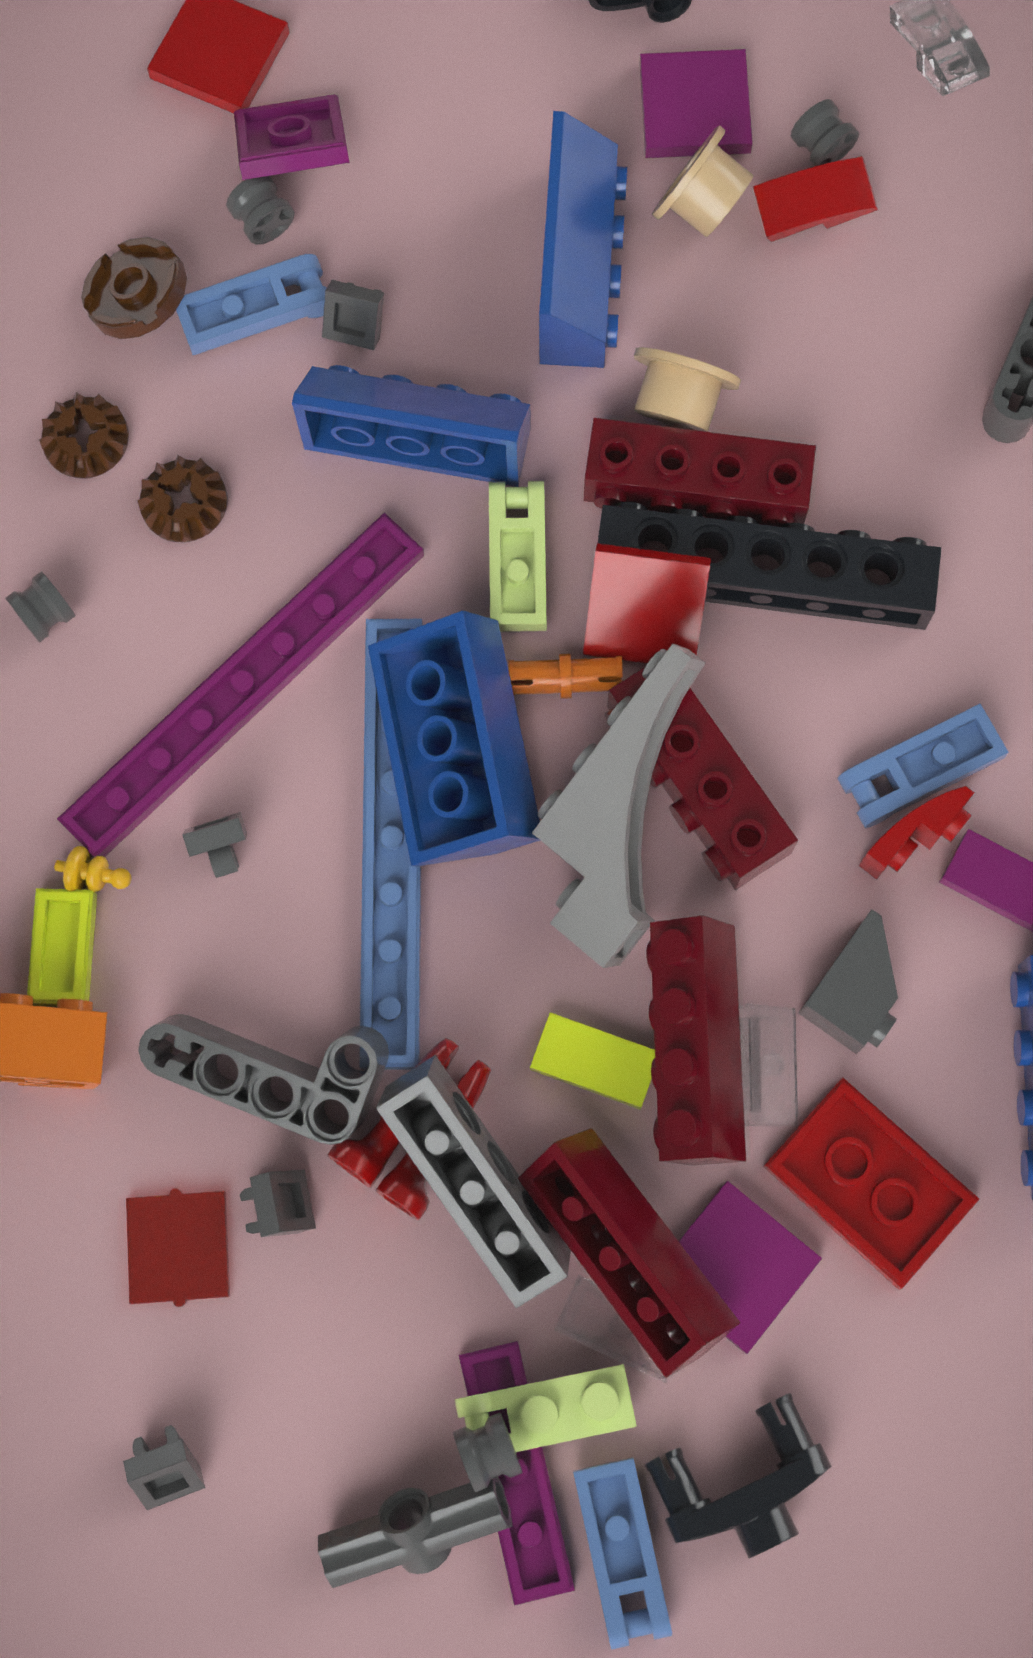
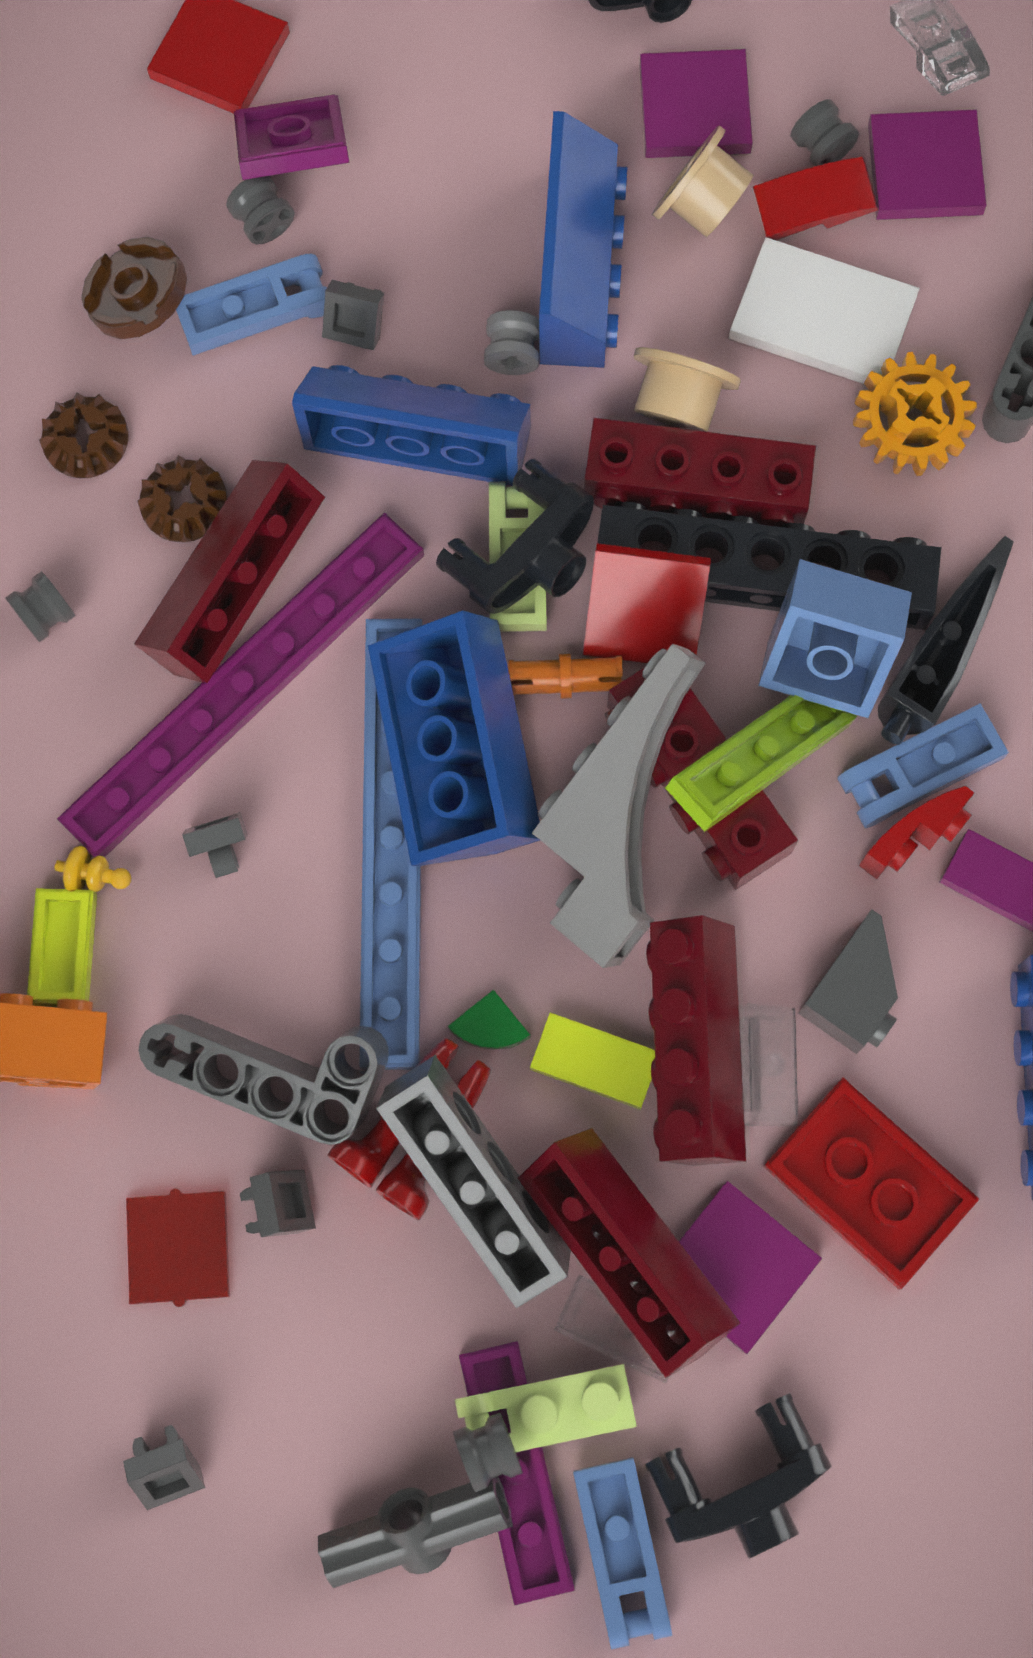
none -> dark red brick [134,460,325,683]
none -> black connector [436,459,594,614]
none -> green tile [448,989,531,1049]
none -> light grey wheel [484,310,539,375]
none -> lime tile [665,695,857,832]
none -> white tile [729,237,920,384]
none -> medium blue brick [758,559,912,718]
none -> light orange gear [853,352,977,476]
none -> magenta tile [868,109,987,220]
none -> black piece [878,536,1014,745]

